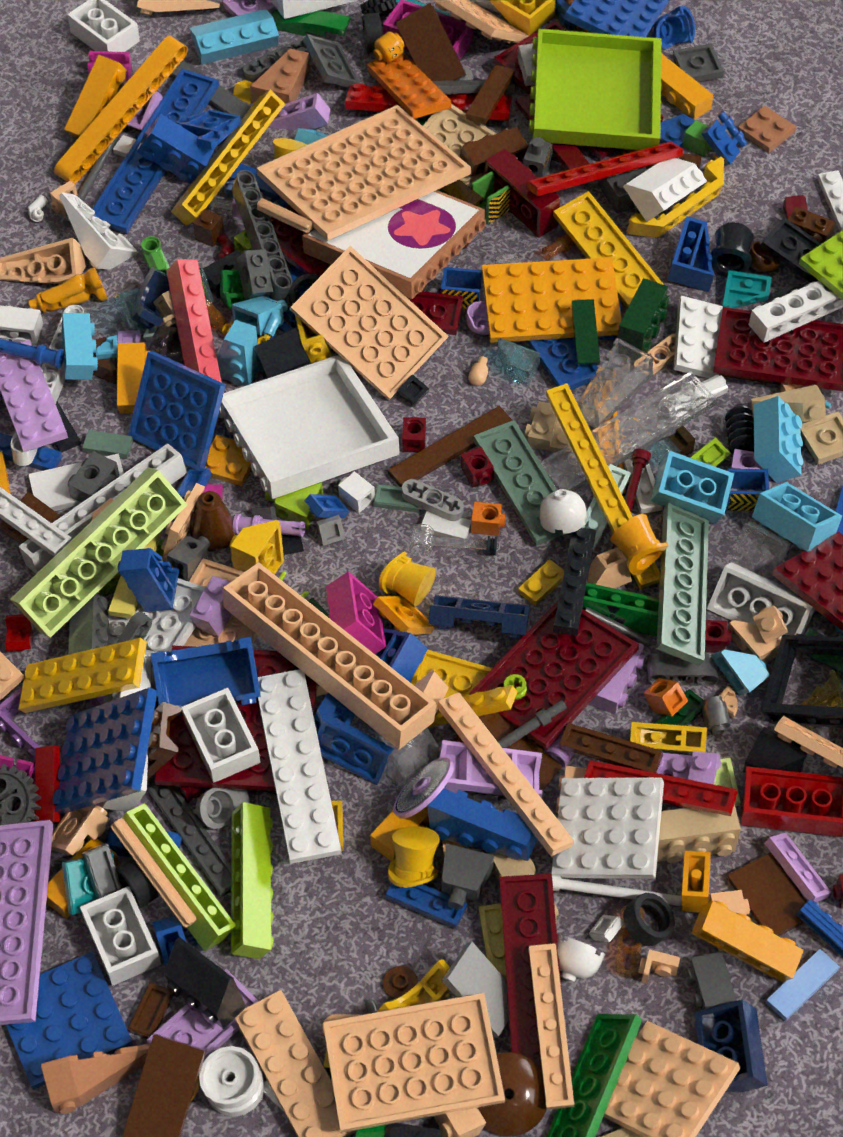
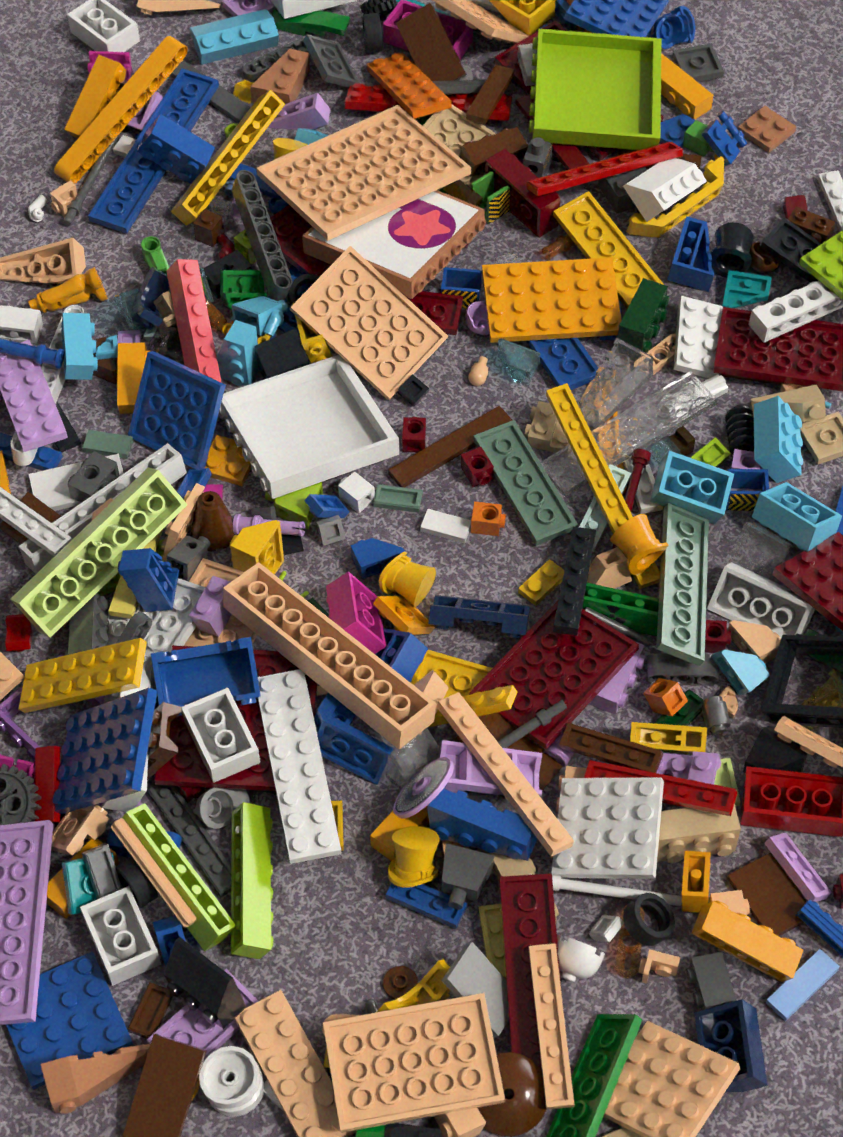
white wedge [59,193,138,270] -> none
blue wing [173,109,241,149] -> none
dark grey brick [237,249,274,301] -> none
light nougat axle [257,198,313,233] -> none
light orange head [374,32,405,63] -> none
light grey beam [402,479,464,521] -> none
clear piece [409,524,499,556] -> none
lime bush [504,674,527,700] -> none
white cylinder [540,489,587,534] -> none
dark green tile [571,299,600,366] -> none
light nougat bracket [753,605,788,644] -> none
none -> blue slope [350,538,405,579]

